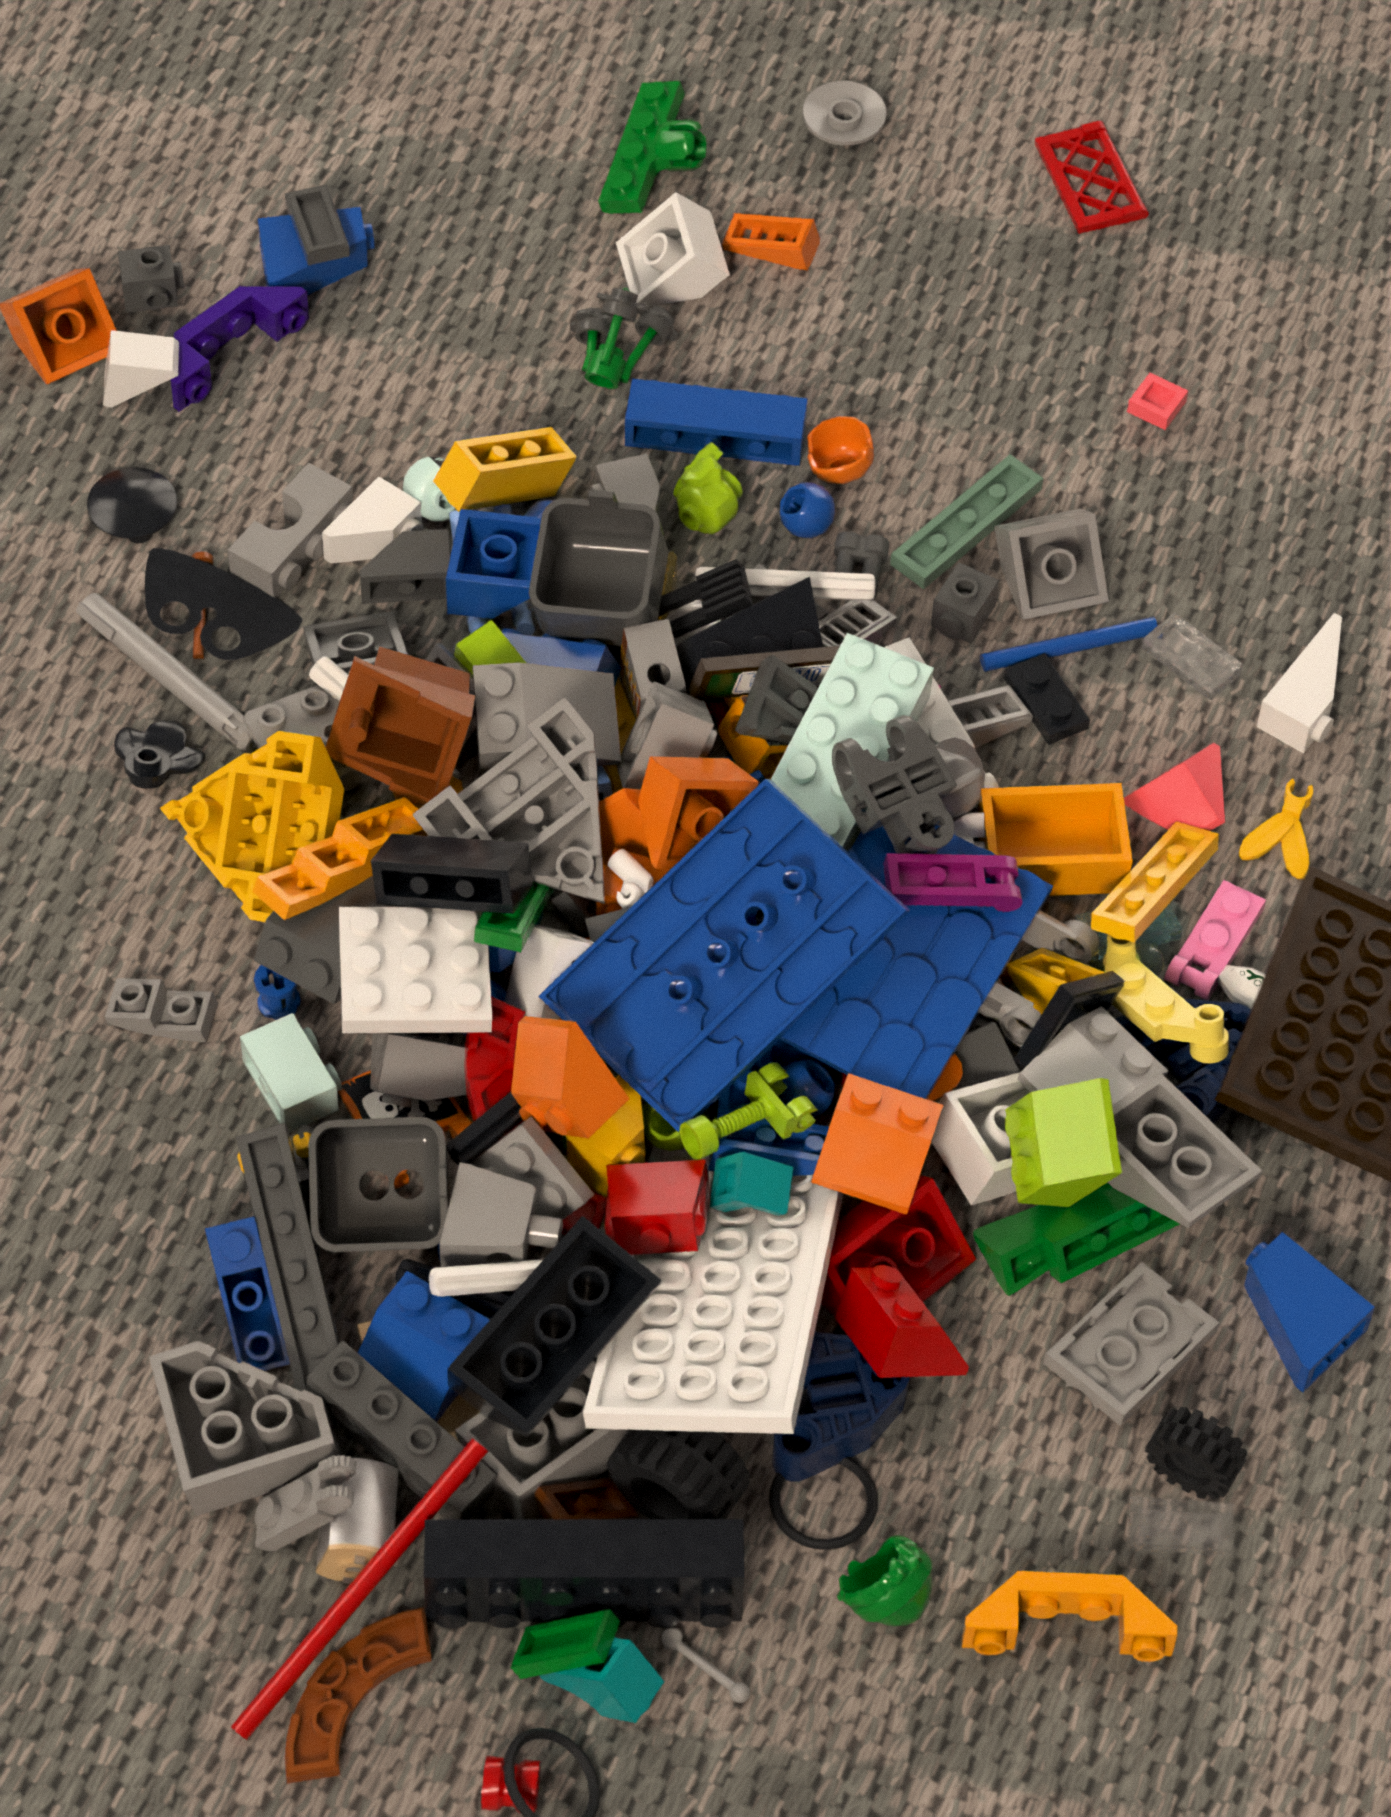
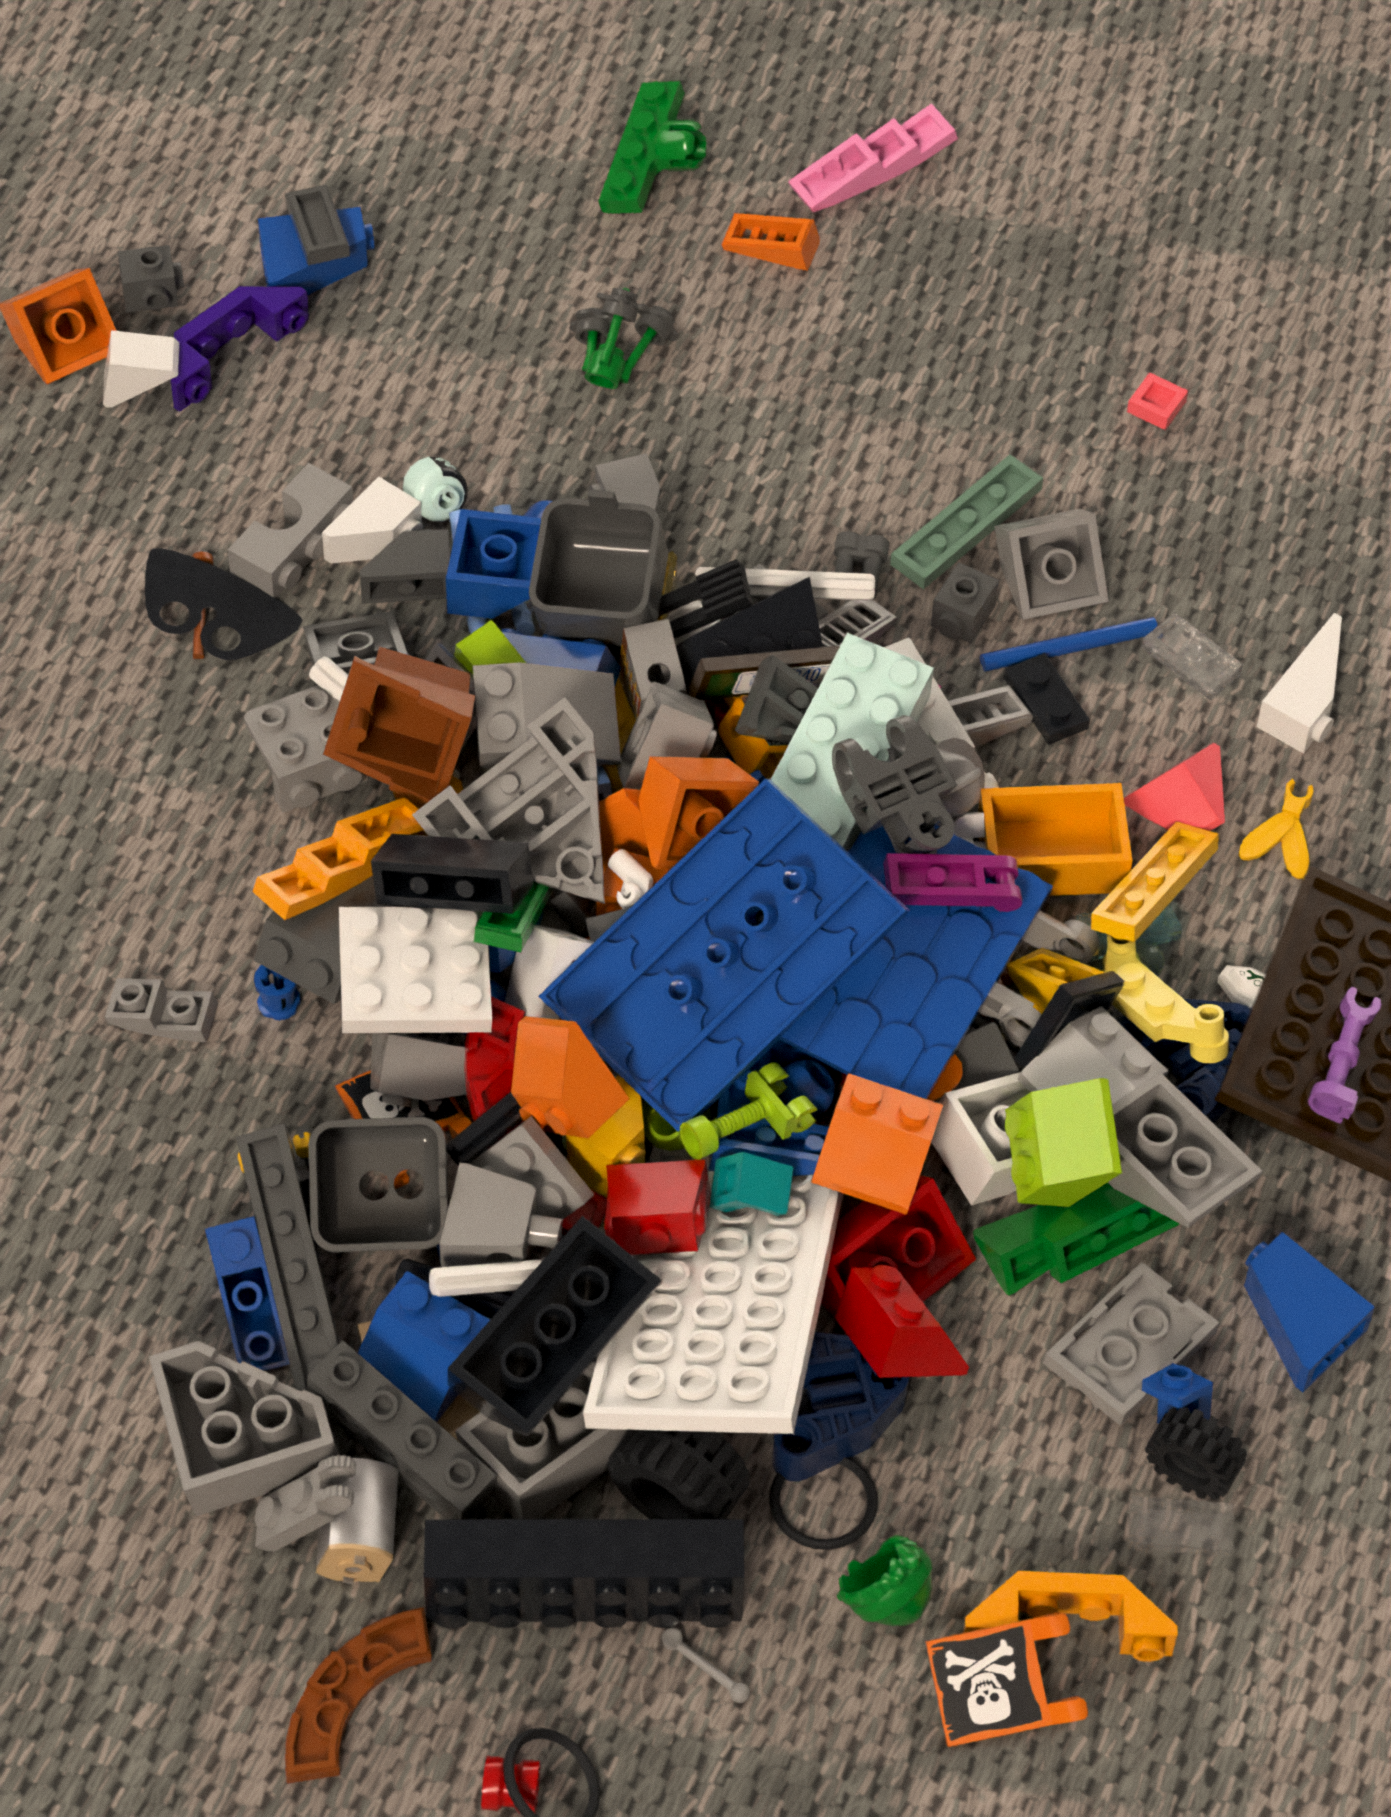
light grey piece [76,593,257,752] -> none
black dish [87,467,177,543] -> none
black plate [114,720,205,789] -> none
yellow wedge [160,731,344,922] -> none
red piece [231,1438,488,1740] -> none
light aqua brick [240,1013,342,1133] -> none
yellow brick [433,427,577,512] -> none
green tile [510,1610,620,1679] -> none
reddish brown slope [534,1478,638,1519] -> none
teal arch [540,1637,665,1723] -> none
white slope [616,192,730,306] -> none
blue brick [625,379,808,466] -> none
lime head [673,442,743,534] -> none
blue piece [780,482,835,539] -> none
light grey dish [803,81,887,145] -> none
orange hair [807,416,874,484] -> none
red window [1034,121,1149,234] -> none
bright pink plate [1164,880,1266,1000] -> none
none -> bright pink slope [788,103,958,213]
none -> flag [925,1612,1088,1747]
none -> blue bracket [1142,1363,1213,1424]
none -> medium lavender piece [1308,987,1381,1124]

